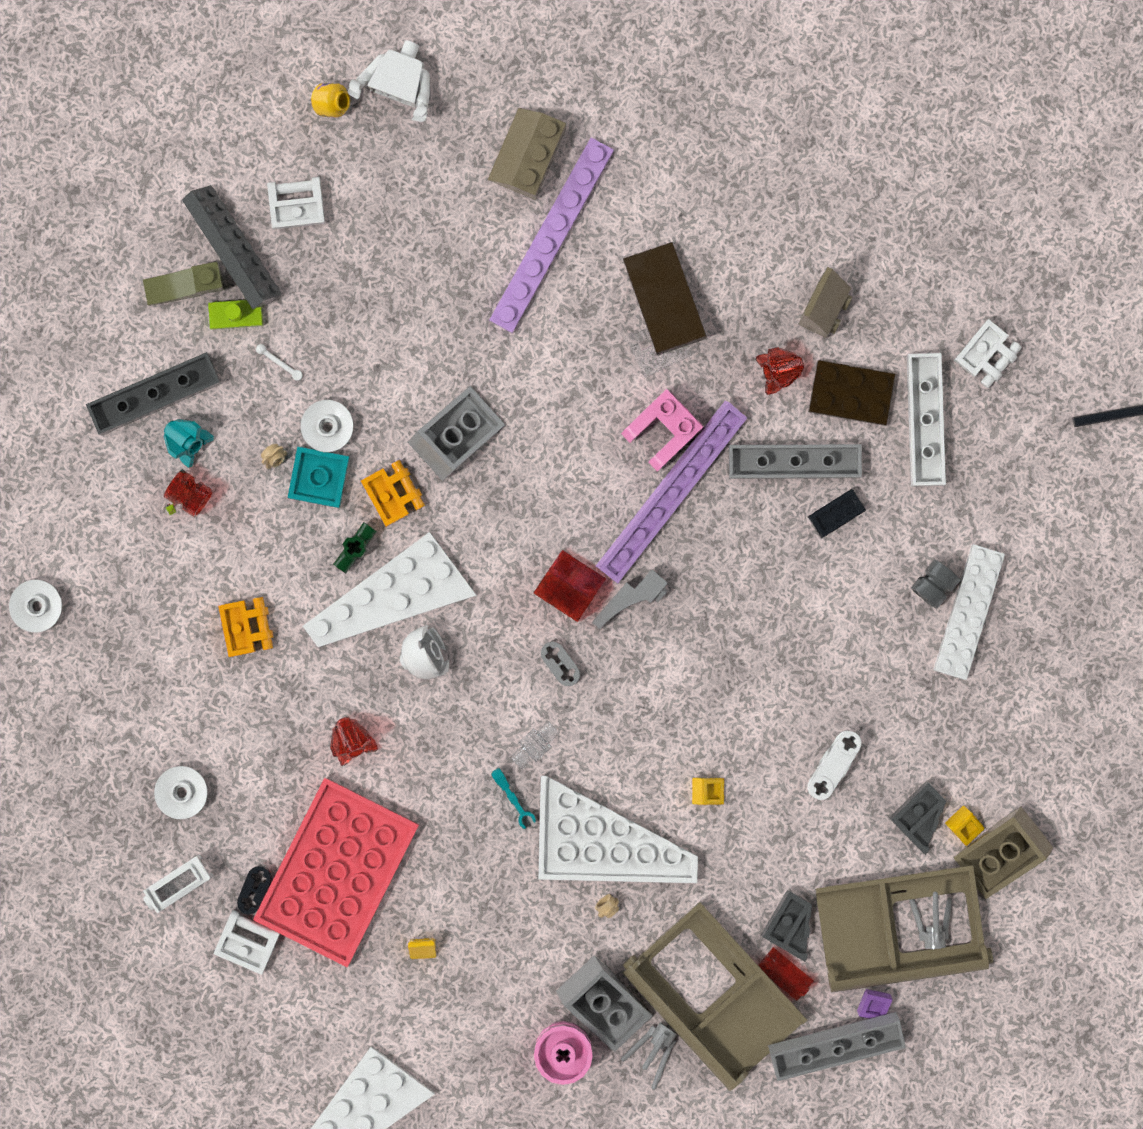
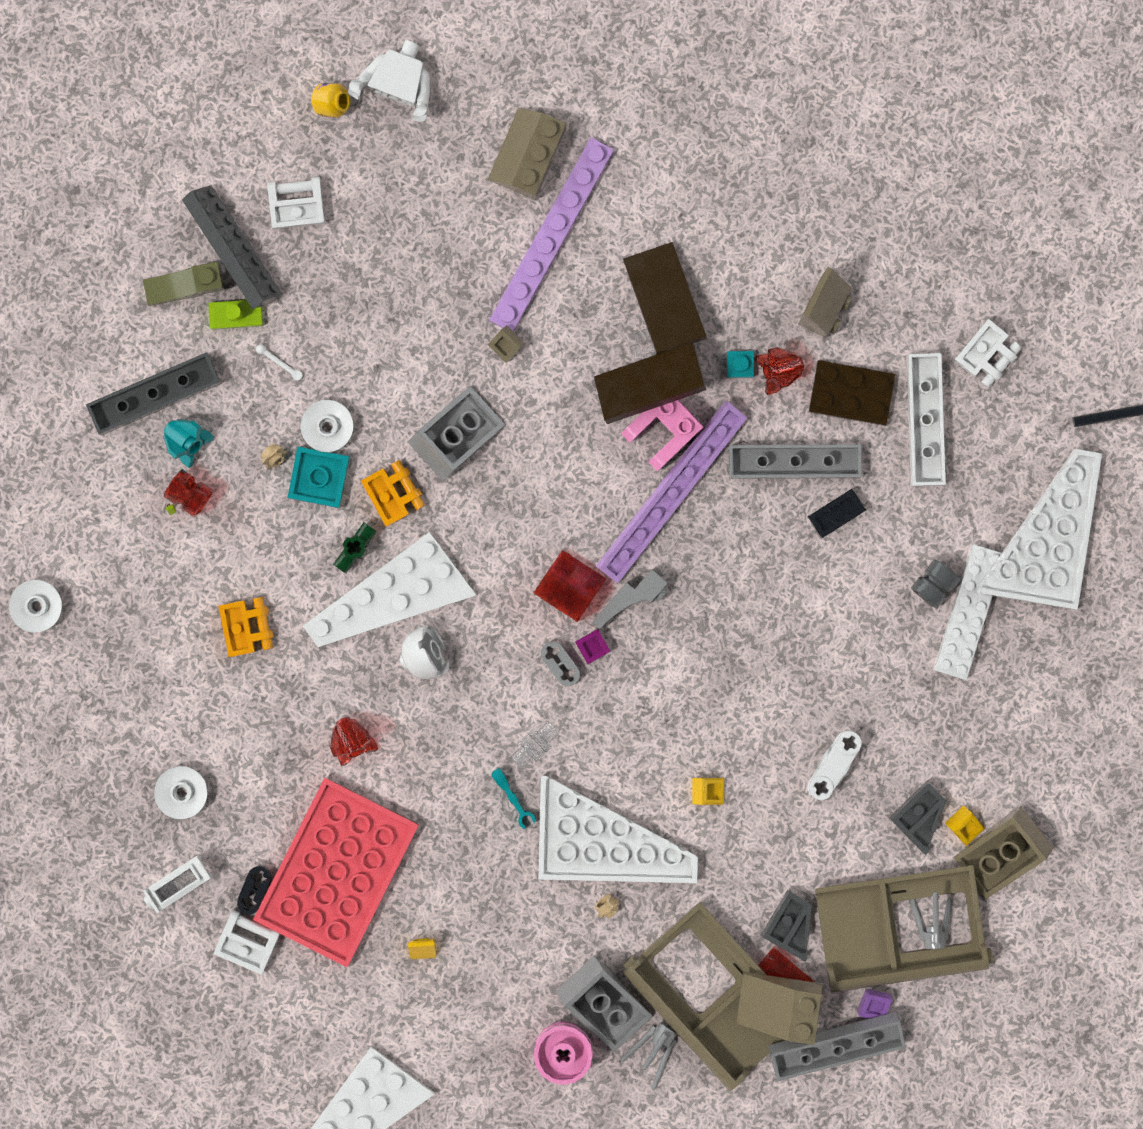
none -> dark tan plate [488,325,525,363]
none -> magenta plate [575,629,611,664]
none -> dark brown tile [594,342,706,424]
none -> teal plate [727,351,754,378]
none -> dark tan slope [736,972,823,1045]
none -> white wing [977,449,1102,610]

